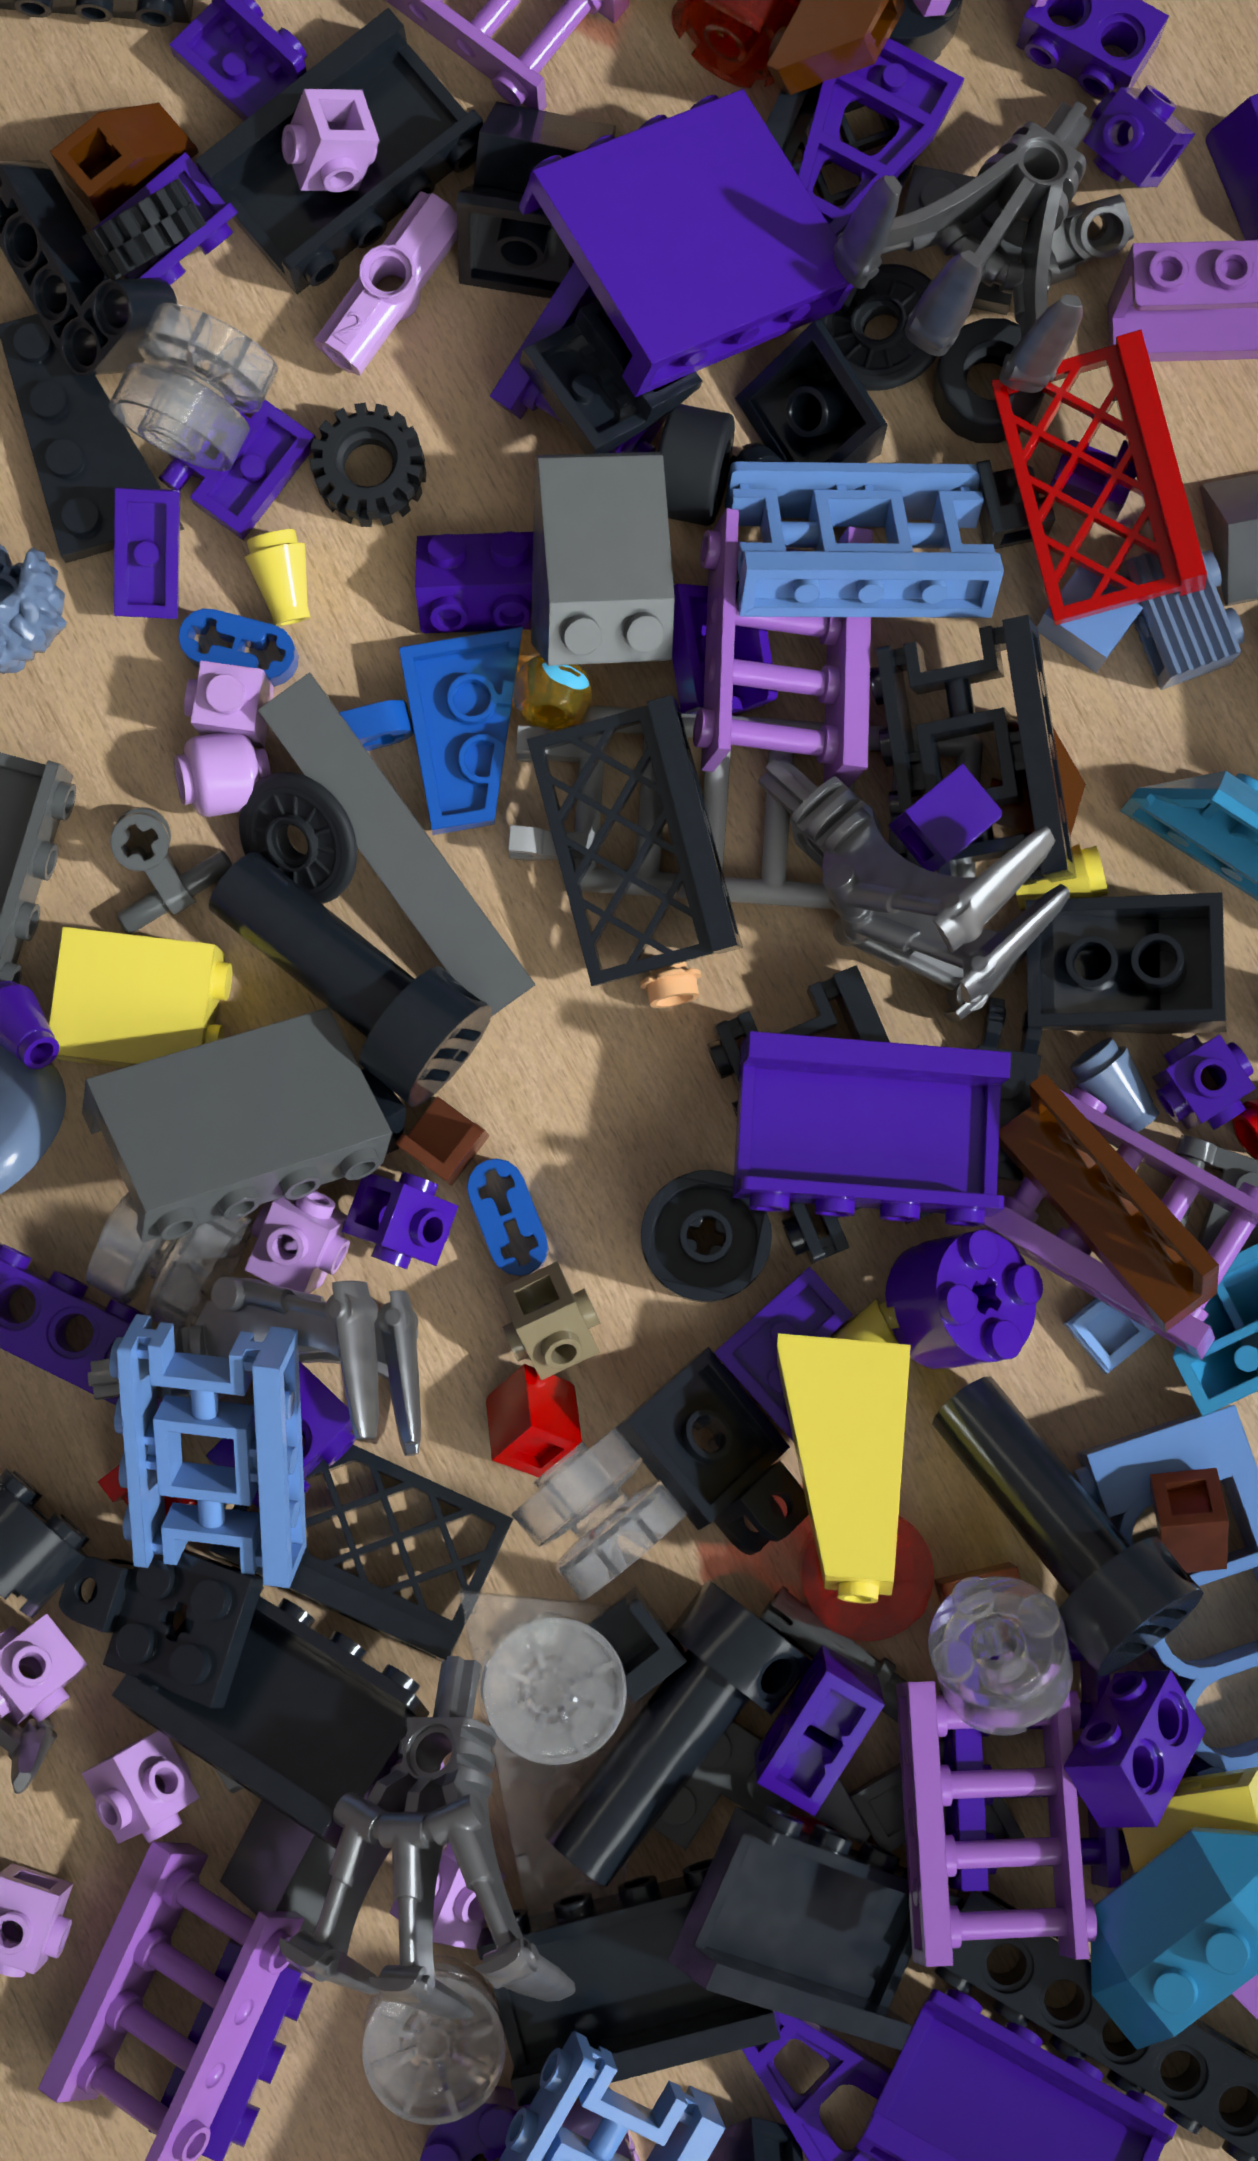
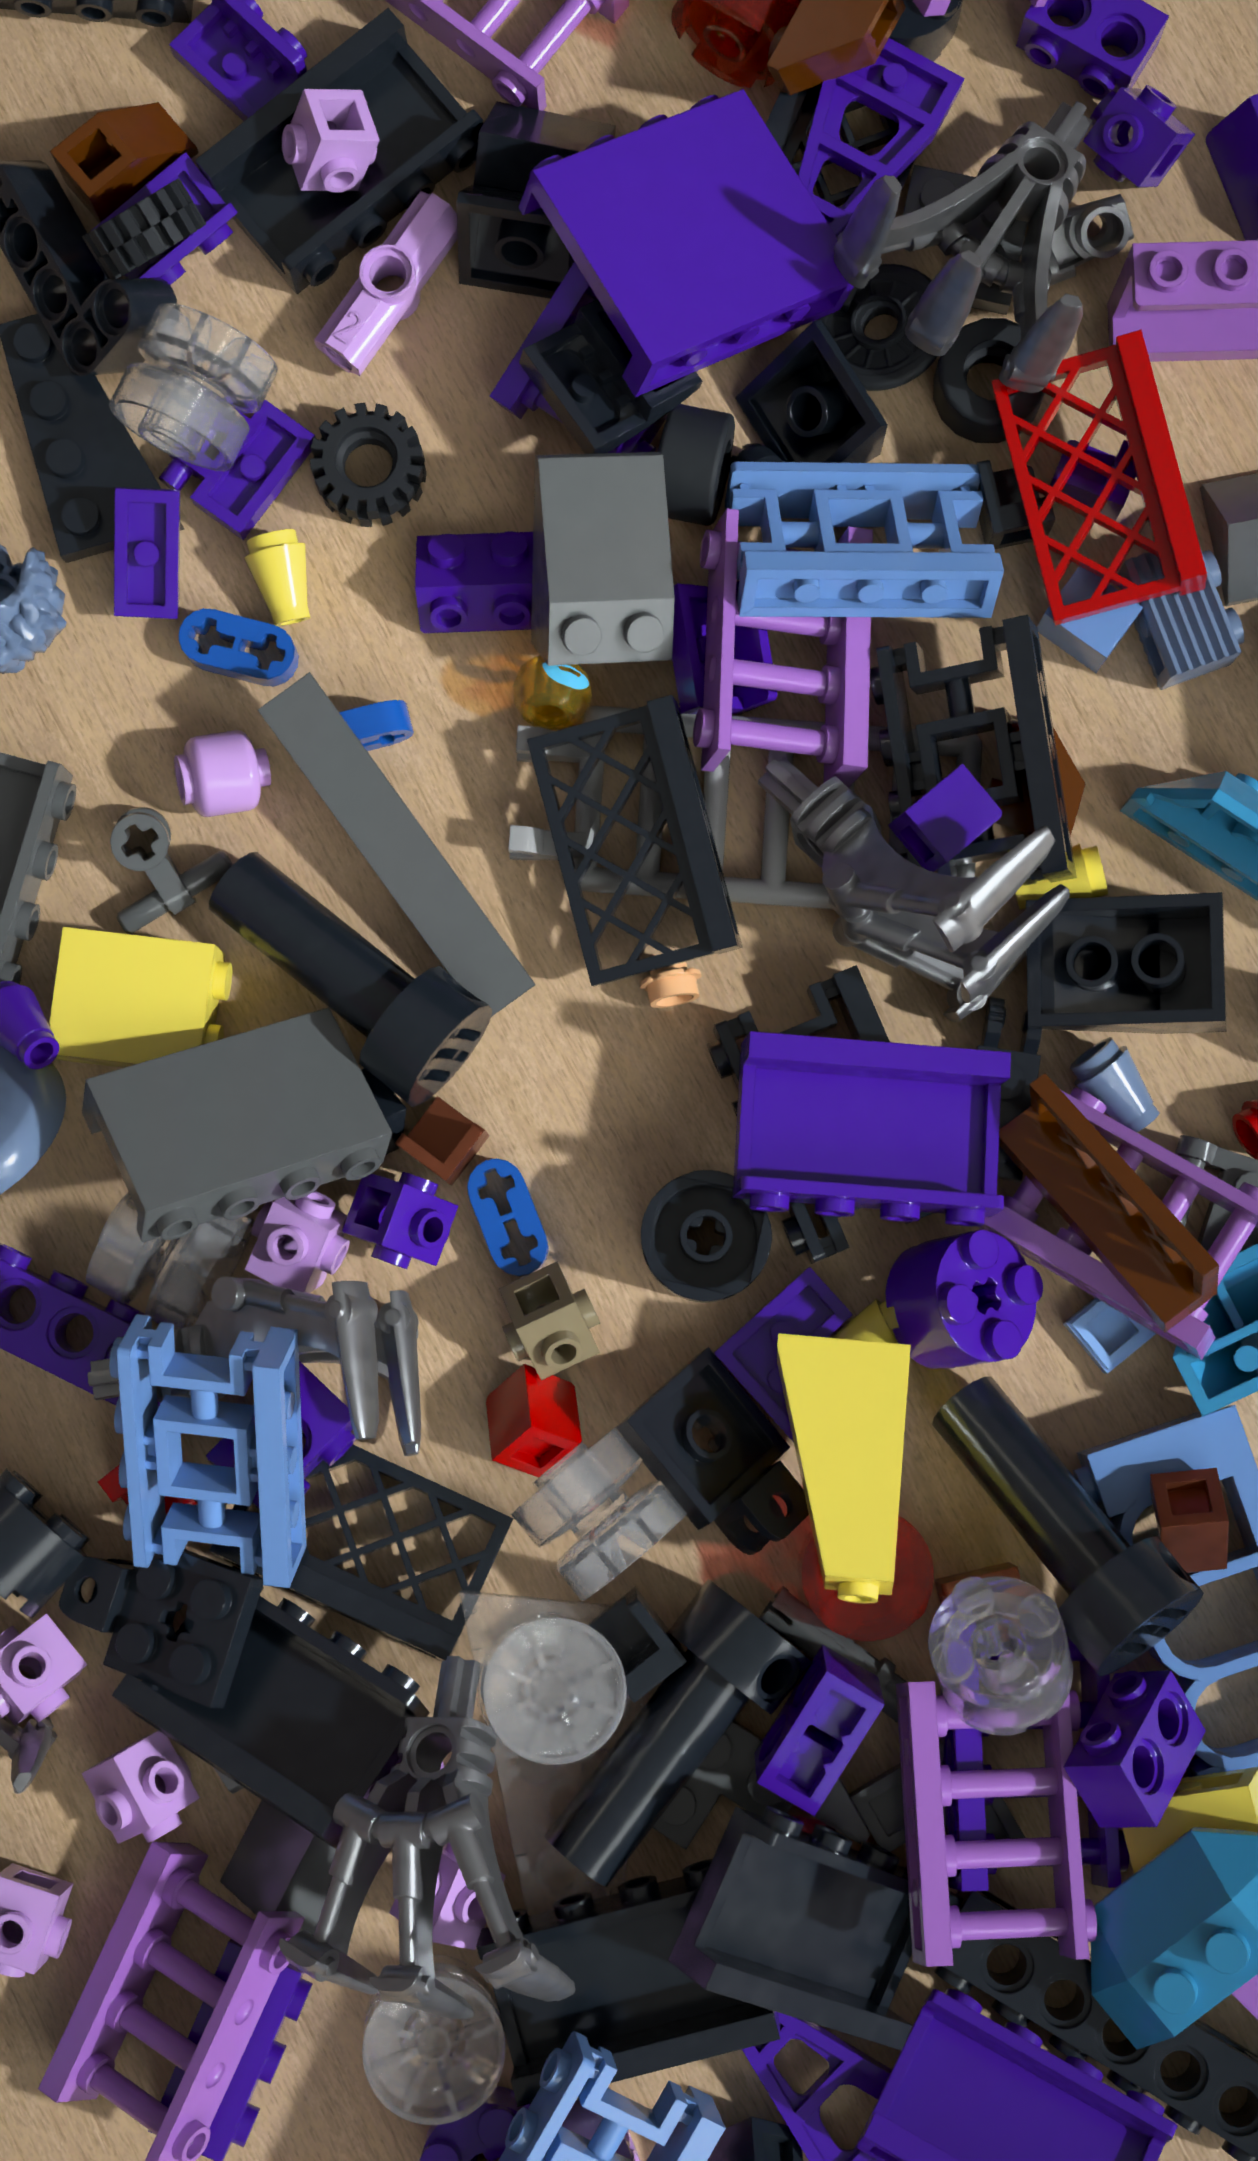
lavender brick [184,661,274,748] -> none
black wheel [239,772,357,904] -> none
blue wing [399,627,523,835] -> none
dark purple brick [1152,1034,1256,1130] -> none

